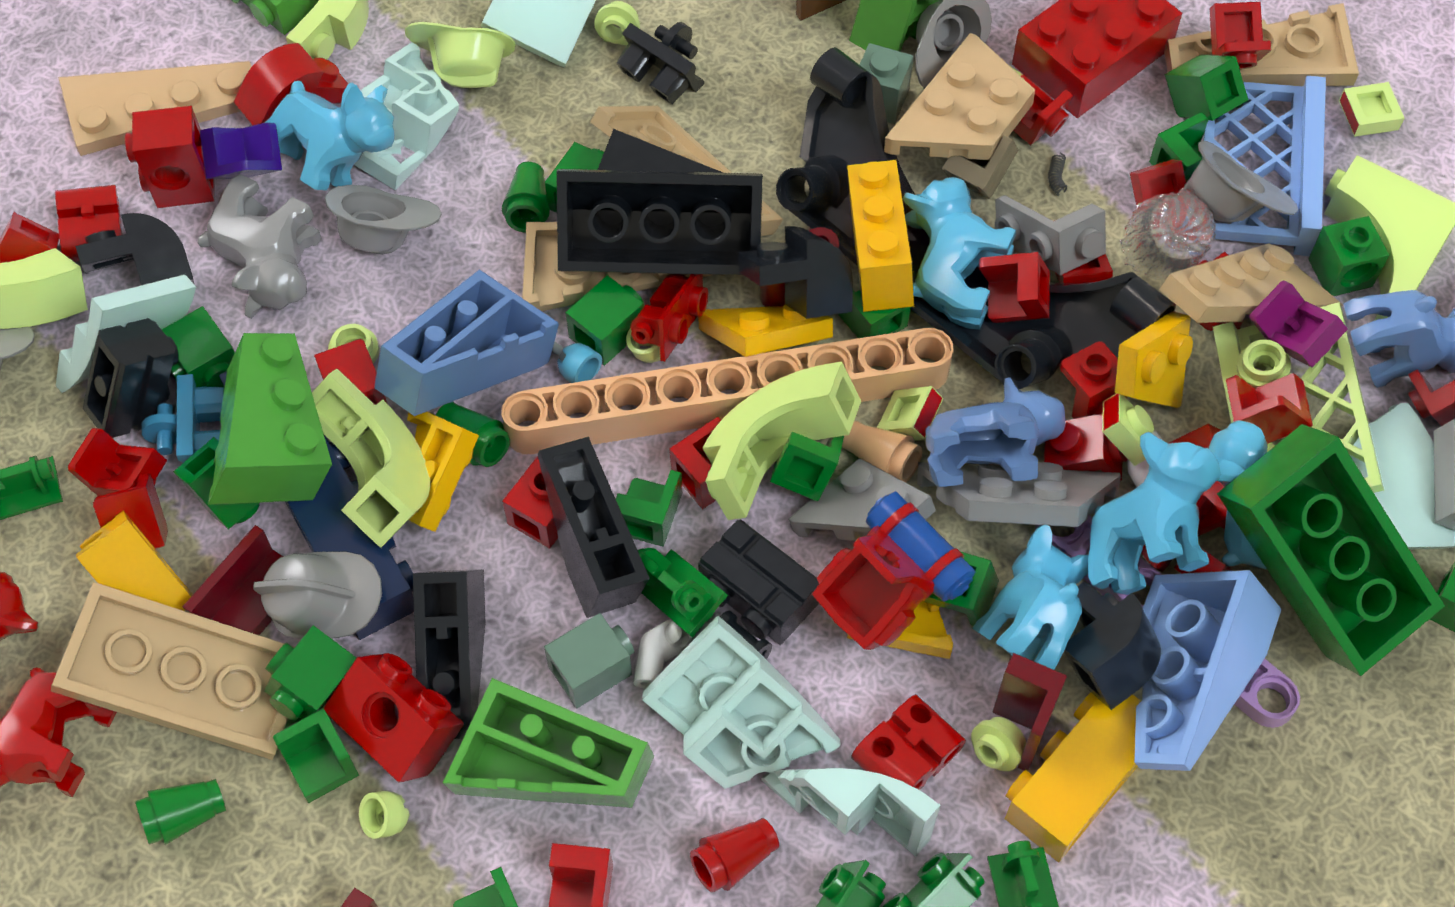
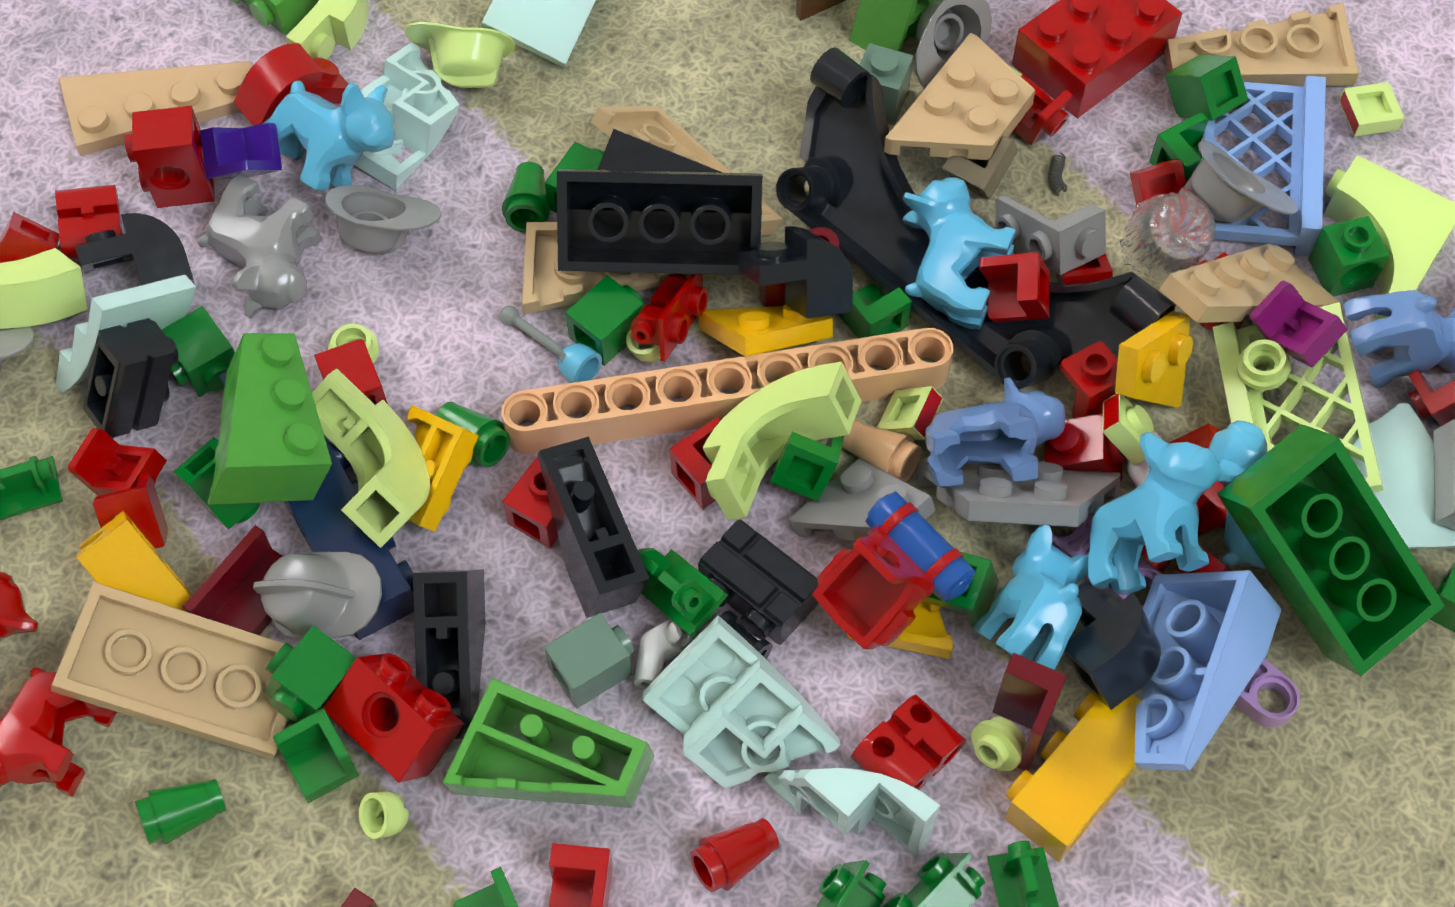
dark azure hips [142,374,224,463] -> none
medium blue wedge [374,269,559,416] -> none
yellowish green plate [594,1,640,45] -> none
green panel [616,470,683,547] -> none
black hips [617,22,705,104] -> none
yellow brick [847,160,914,312] -> none
red bracket [1209,1,1271,69] -> none
red panel [1226,373,1313,444] -> none

